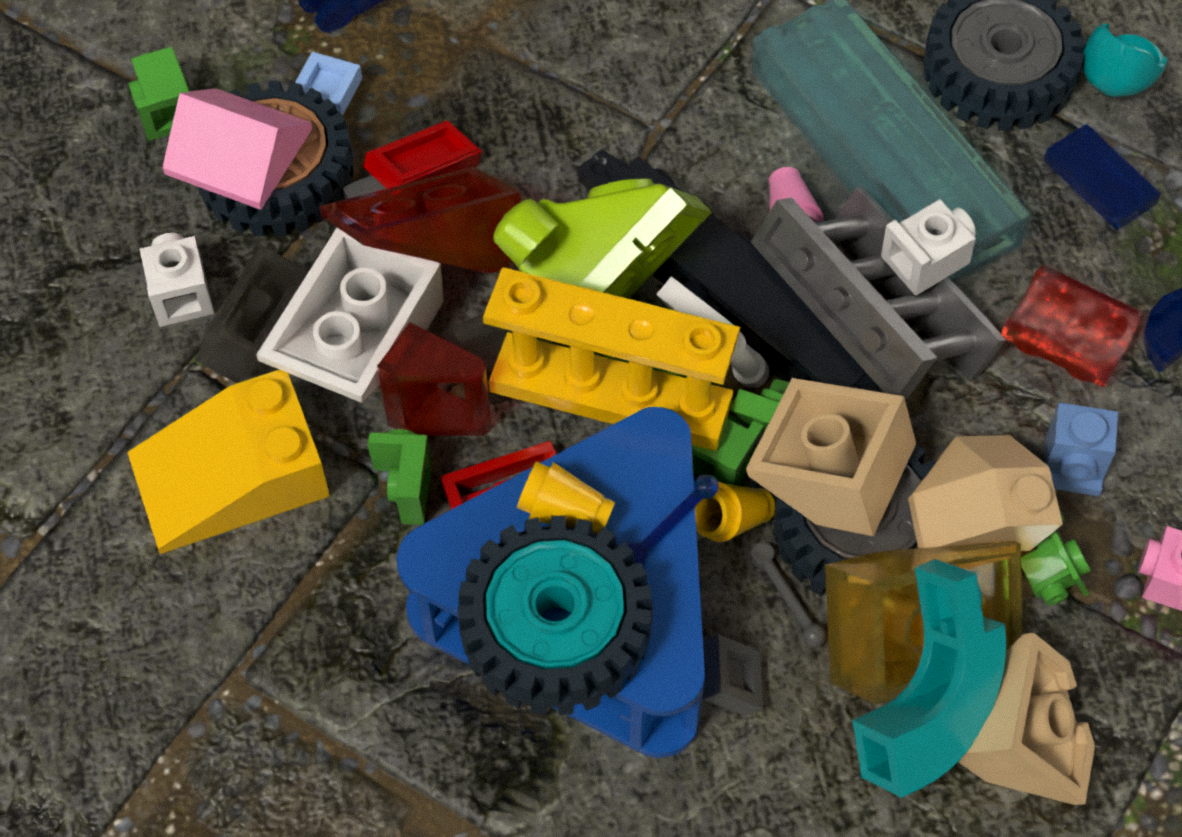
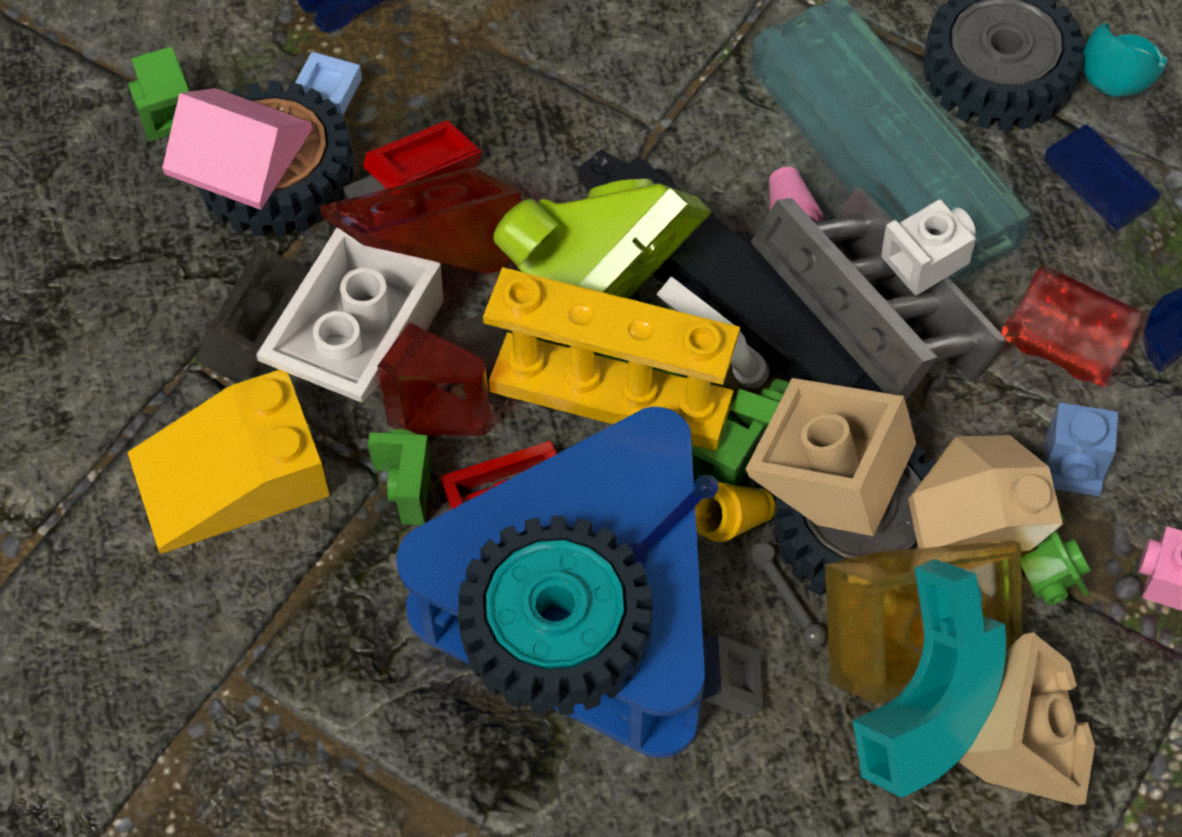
white brick [140,233,214,327] -> none
yellow cone [516,461,615,534] -> none

